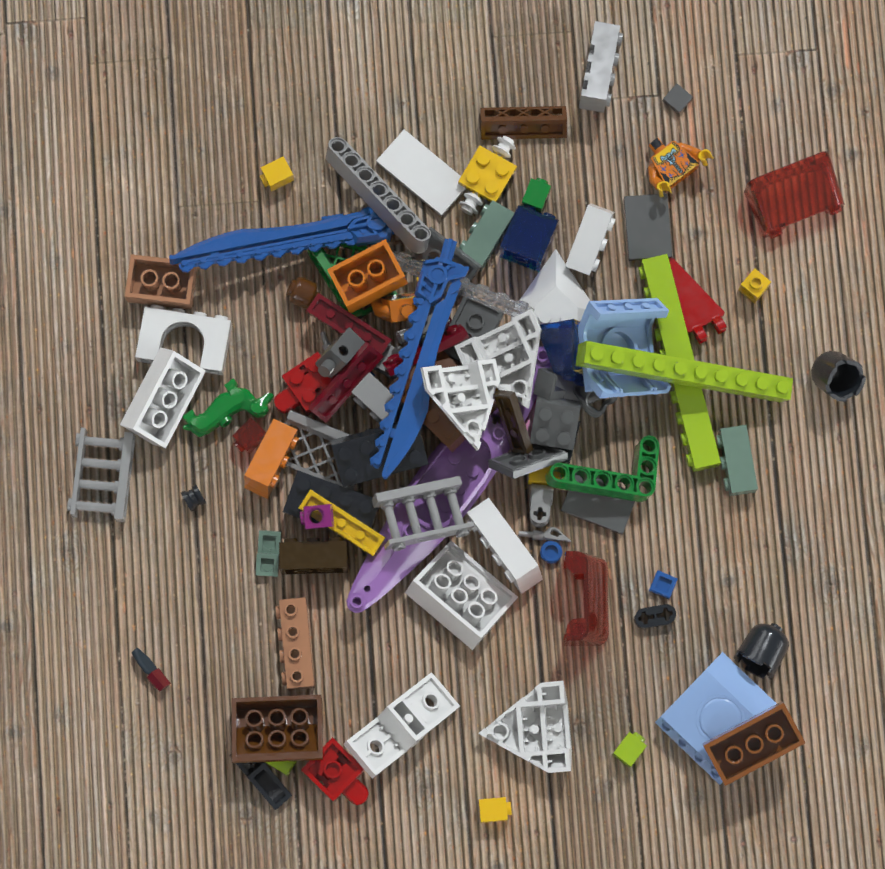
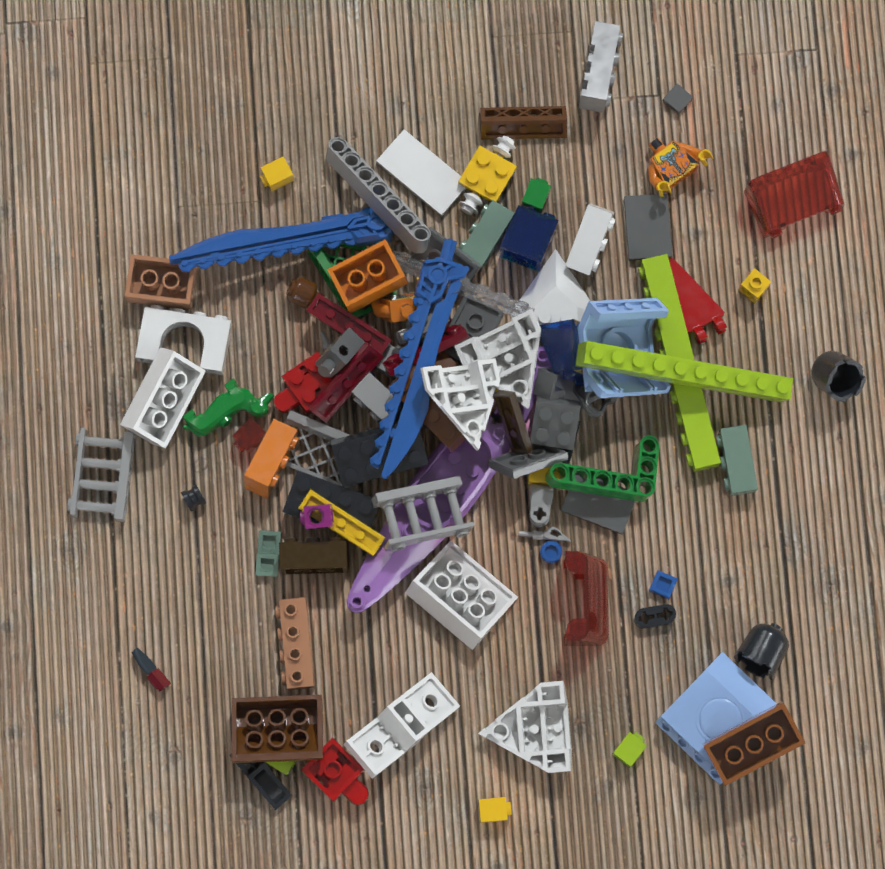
white wedge [467,498,543,594] -> none

